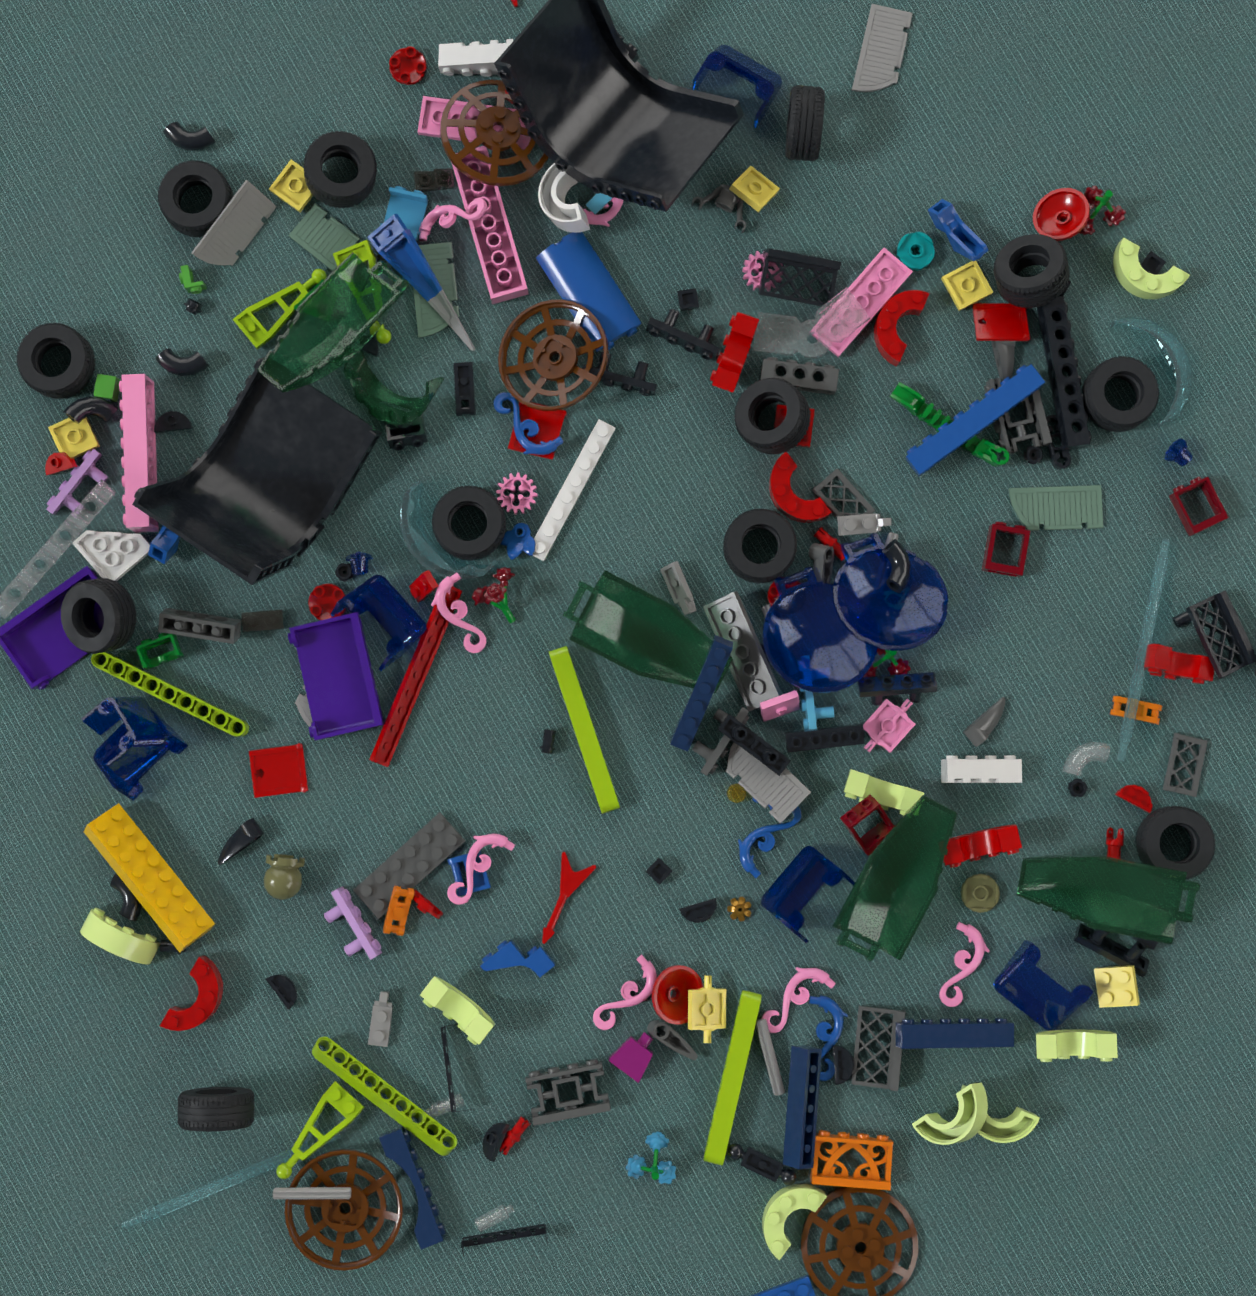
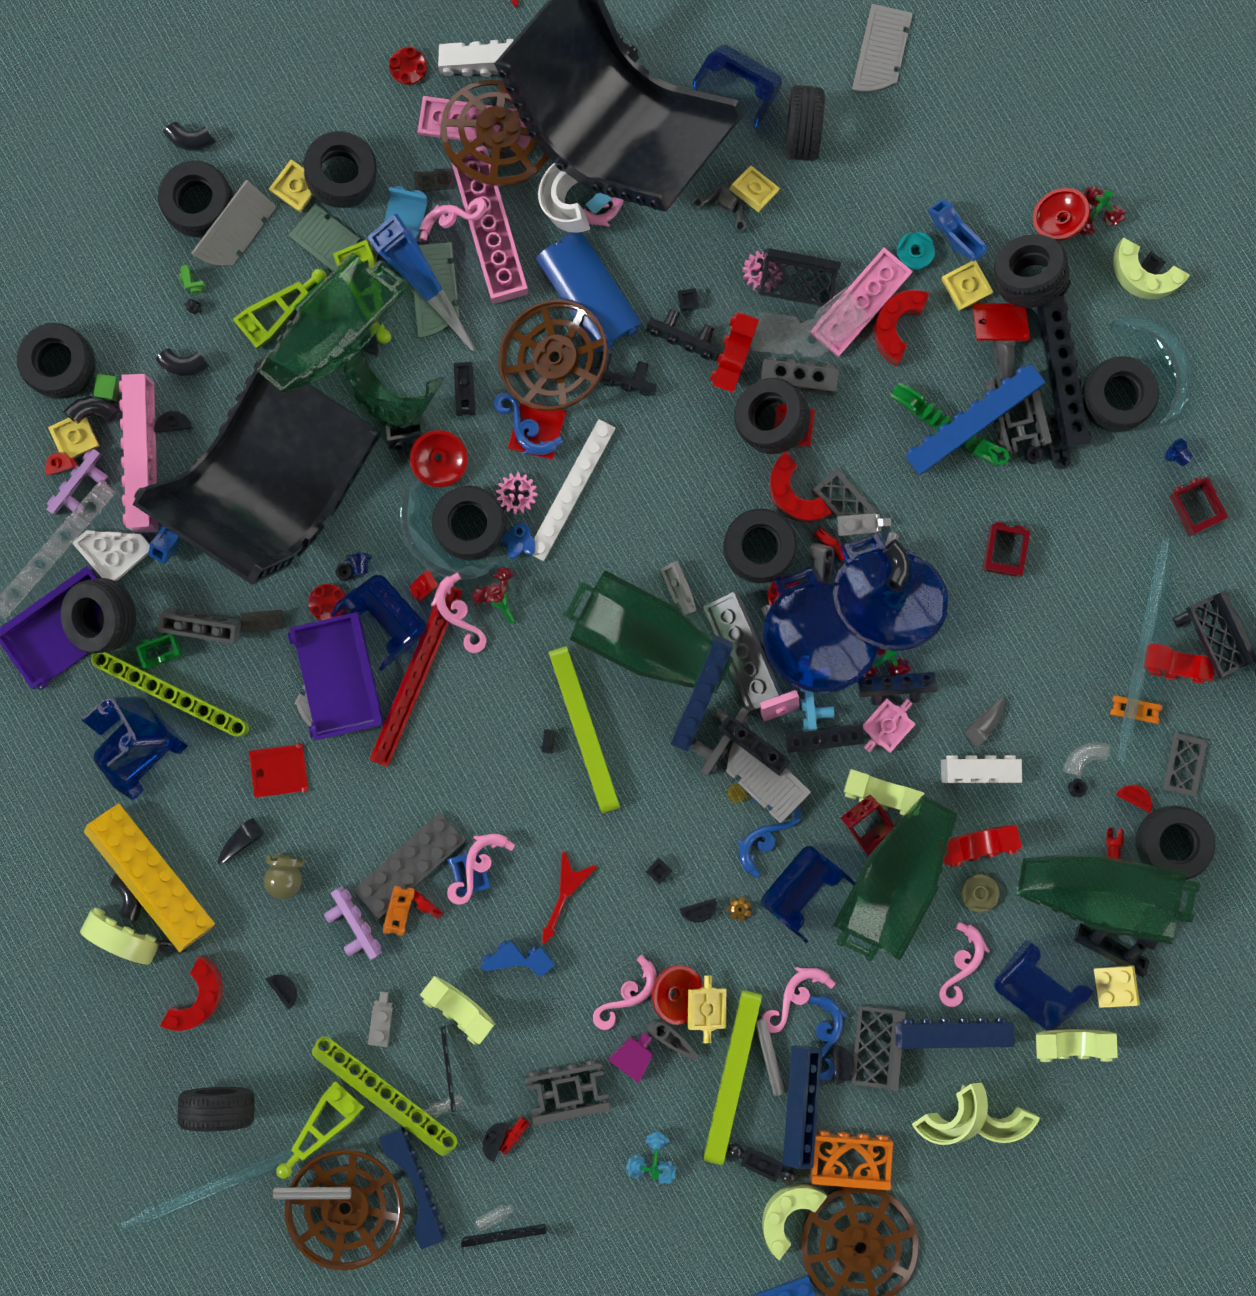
sand green piece [1008,485,1103,531] -> none
none -> red dish [410,430,468,487]

